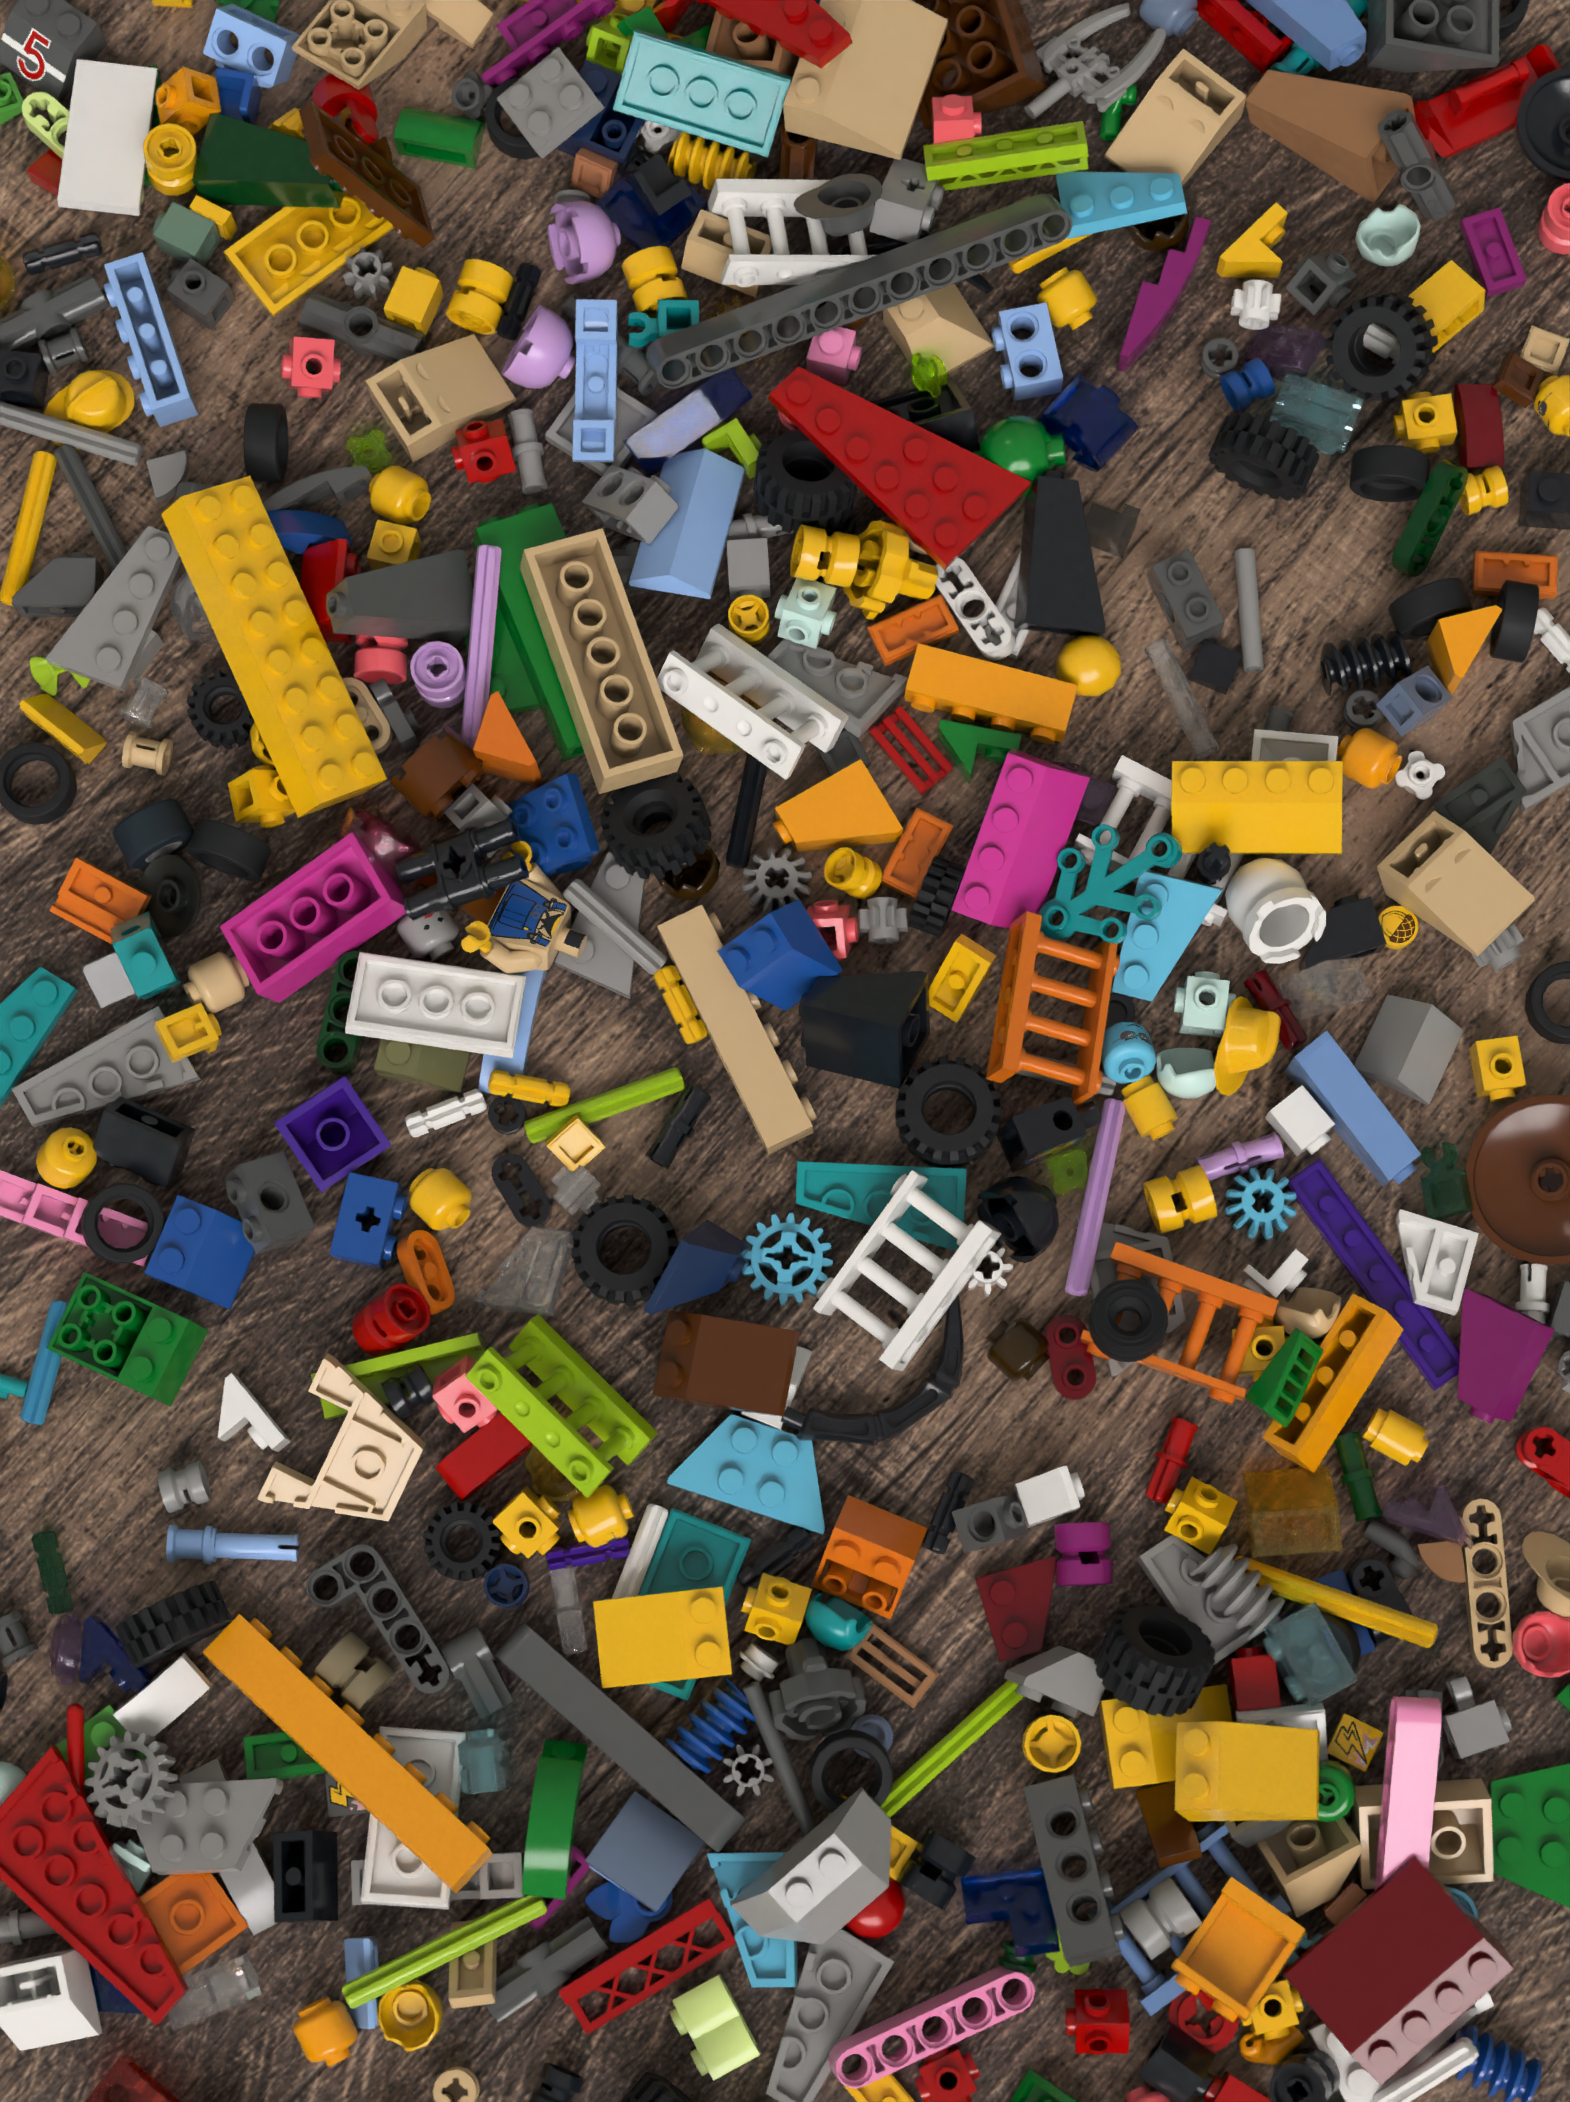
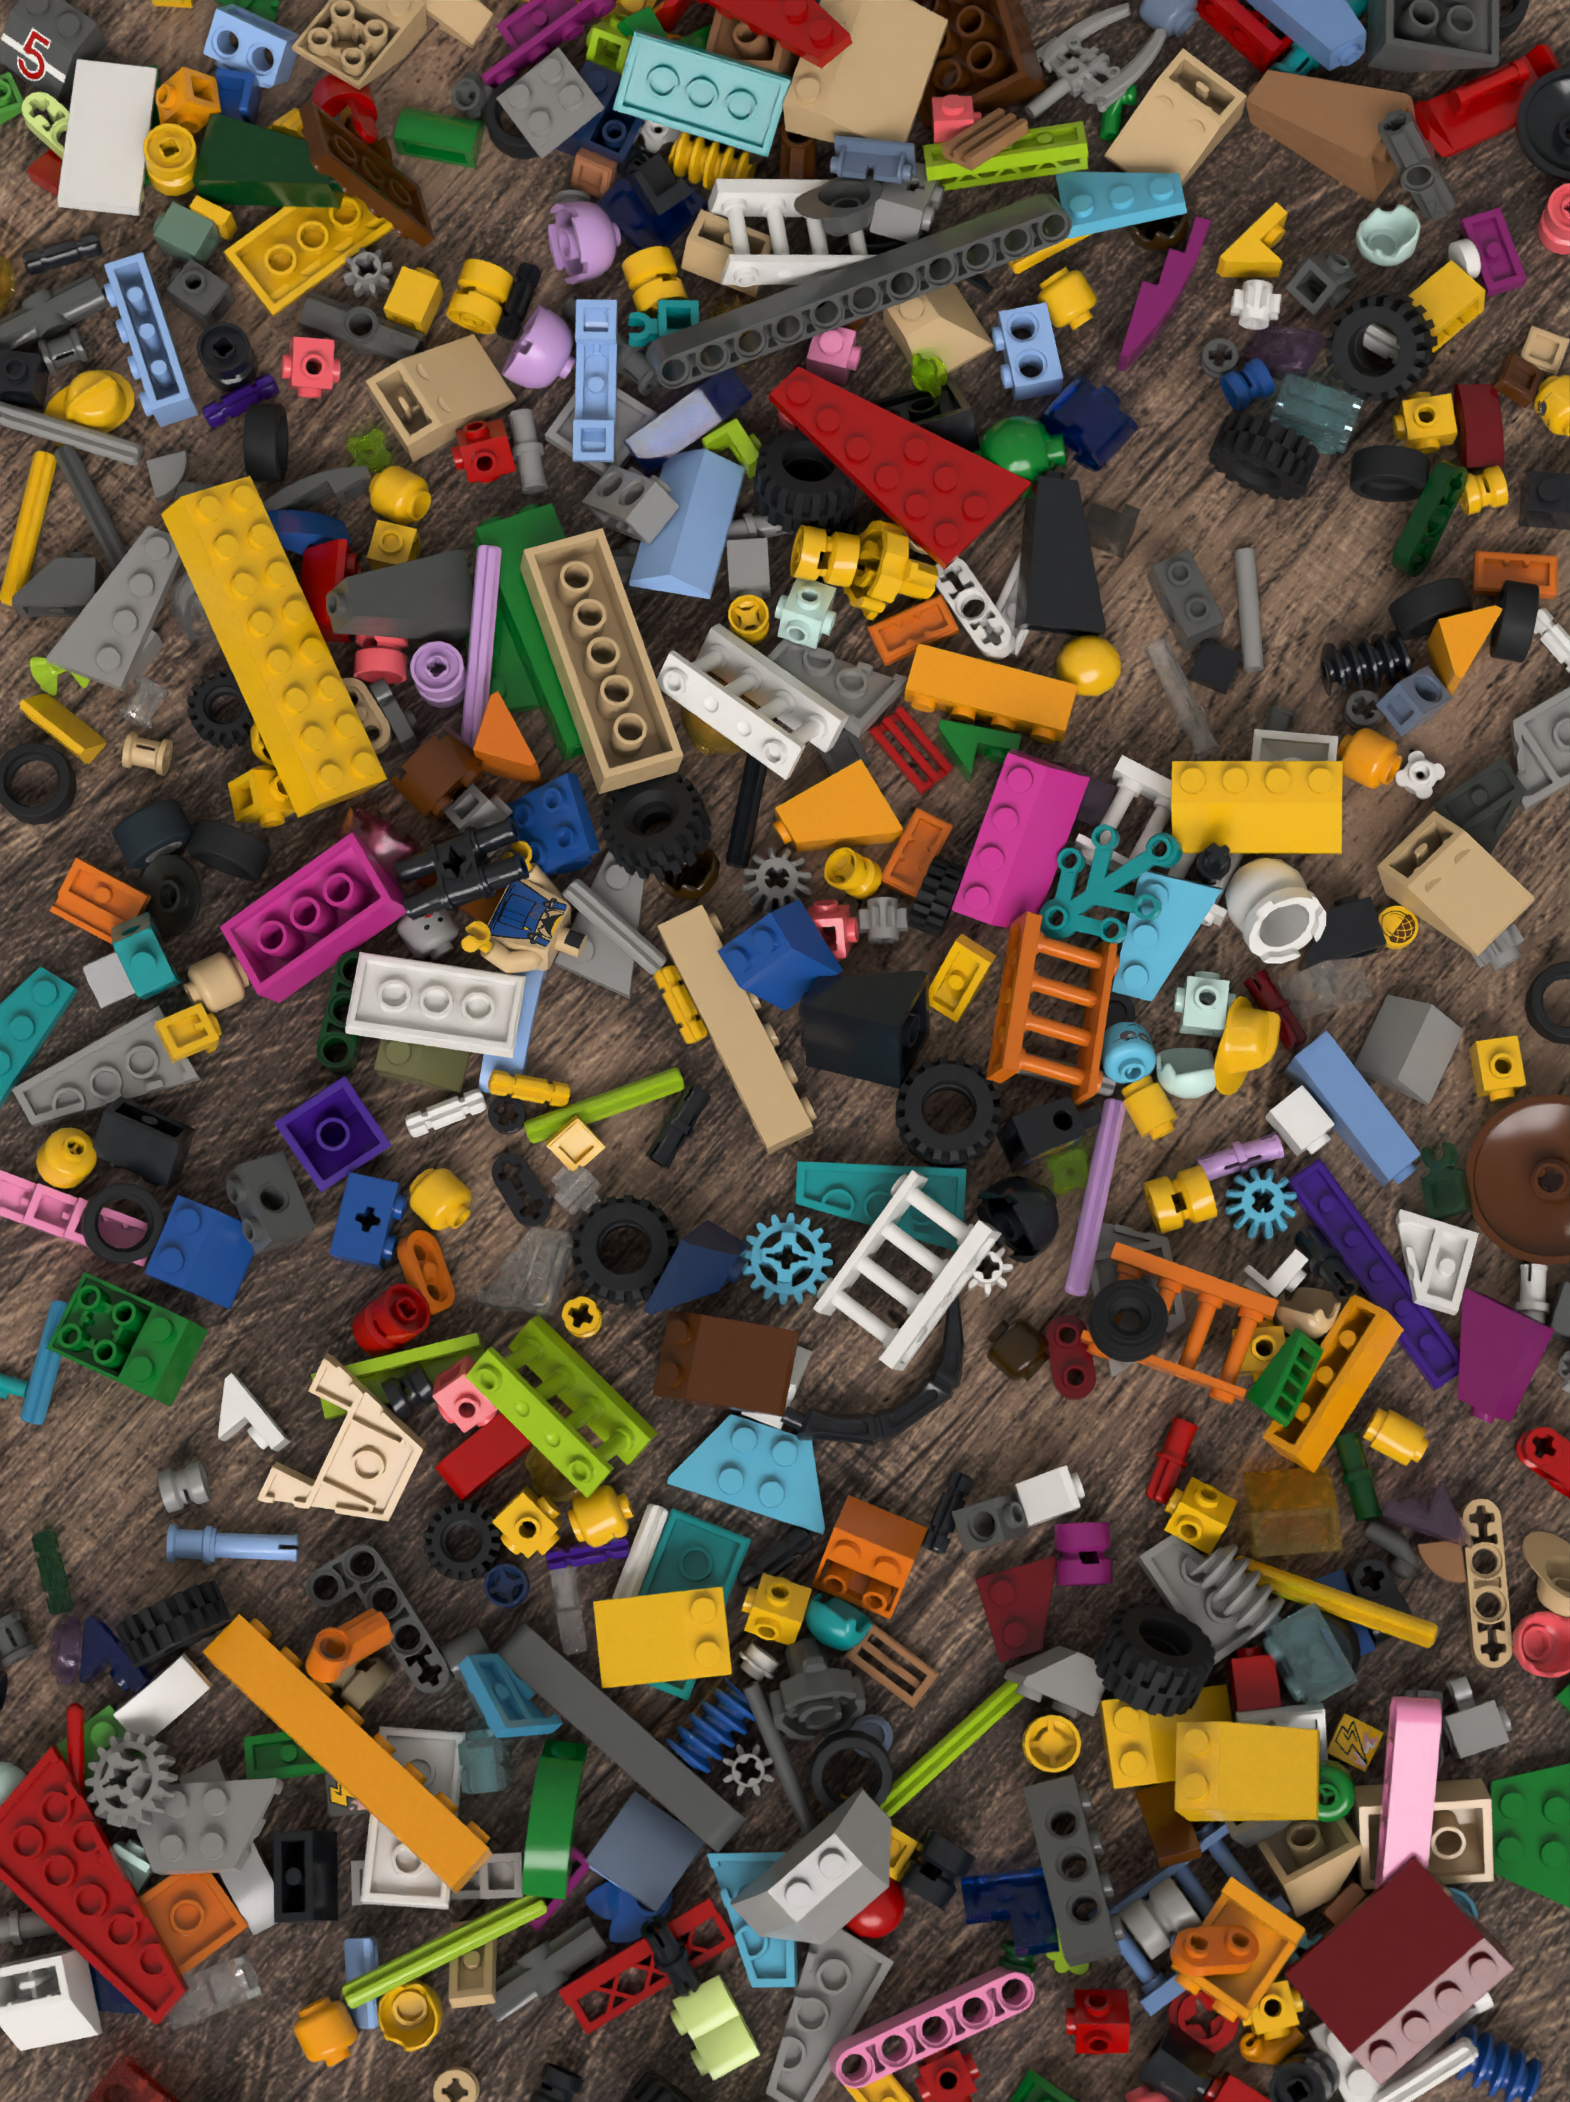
none -> black wheel [196,322,258,392]
none -> dark purple axle [202,373,279,428]
none -> orange piece [305,1608,393,1683]
none -> dark azure wing [458,1653,563,1738]
none -> yellow bush [562,1296,603,1339]
none -> black pin [640,1916,701,1997]
none -> sand blue hinge [830,135,916,185]
none -> medium nougat tile [942,108,1029,170]
none -> orange plate [1170,1925,1259,1976]
none -> black pin [1294,1226,1359,1301]
none -> white tile [1448,238,1481,279]

